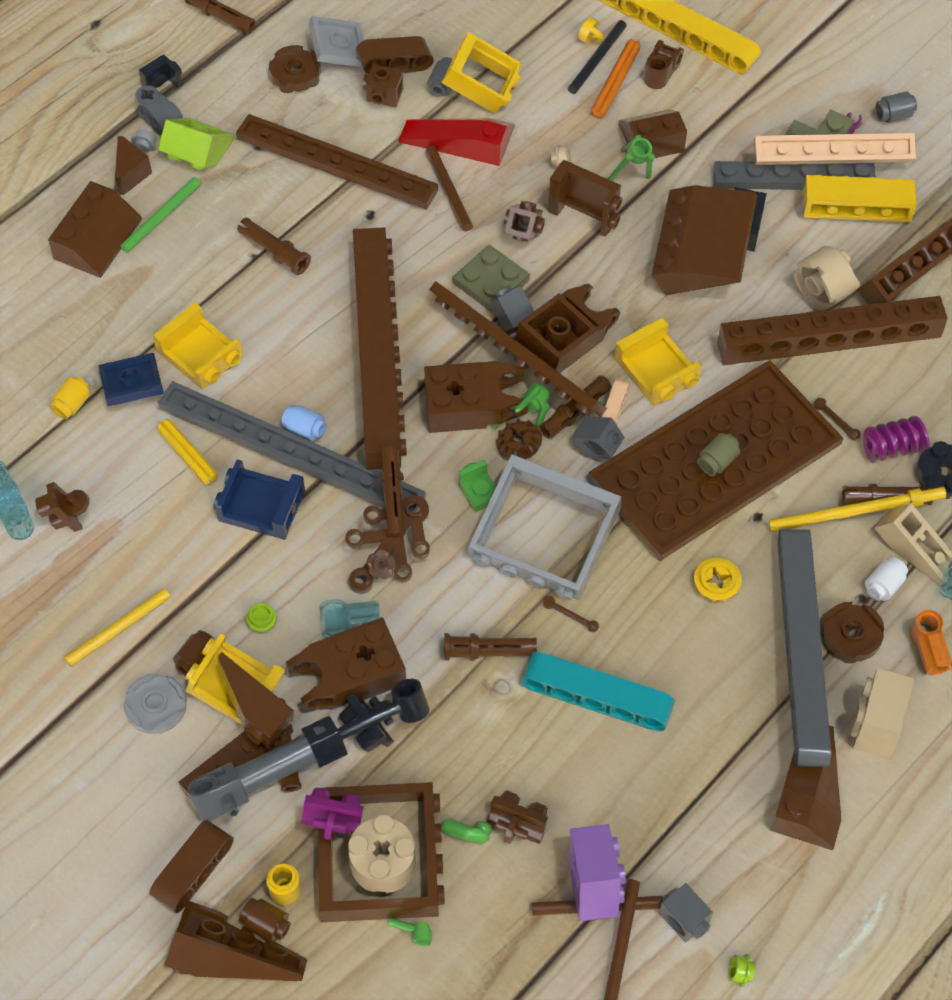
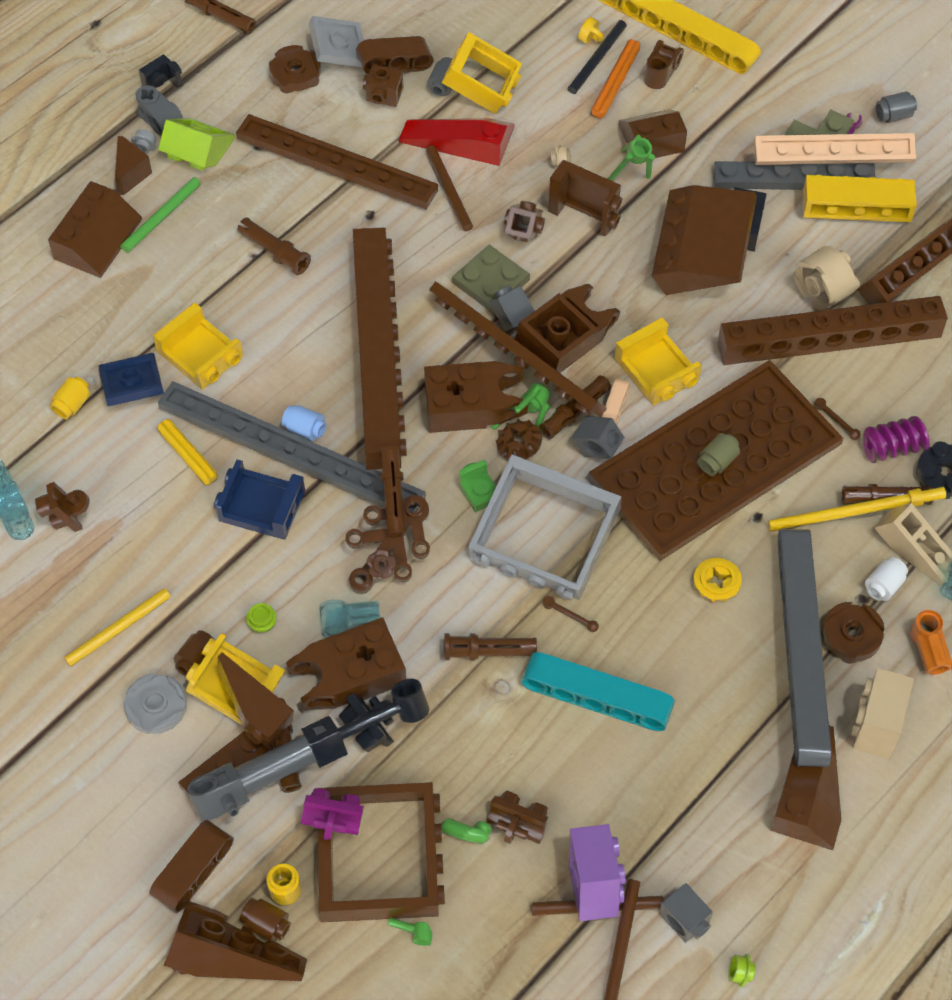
tan brick [348,815,416,893] -> none

